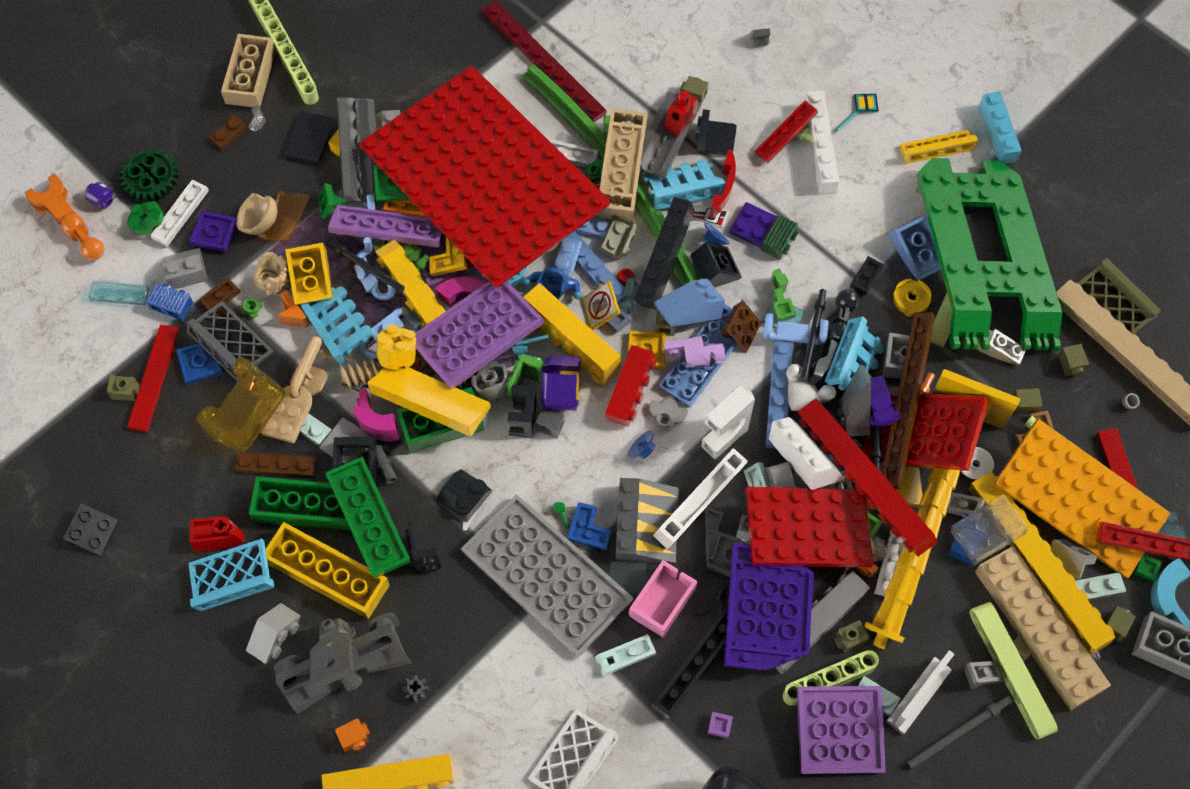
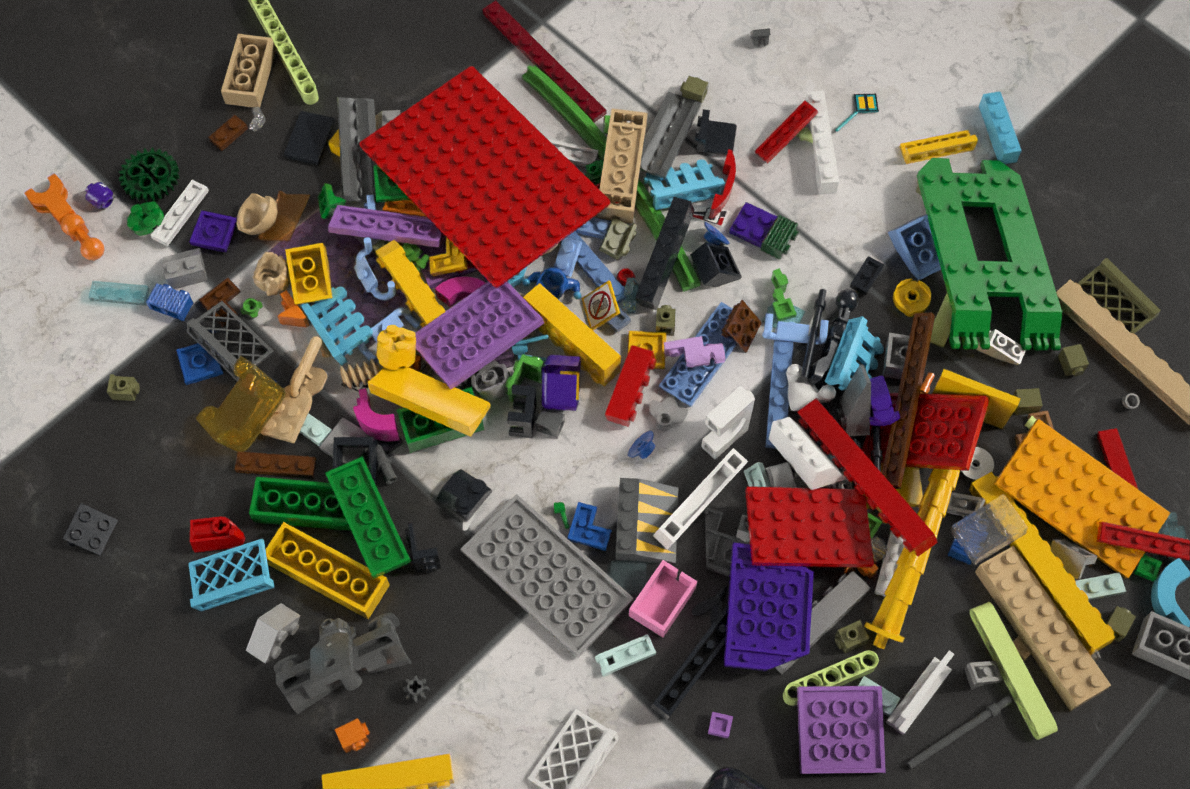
red tile [127,324,180,432] -> none
black bar [327,240,405,293] -> none
medium blue slope [654,279,725,327] -> none
red torso [664,91,698,136] -> none

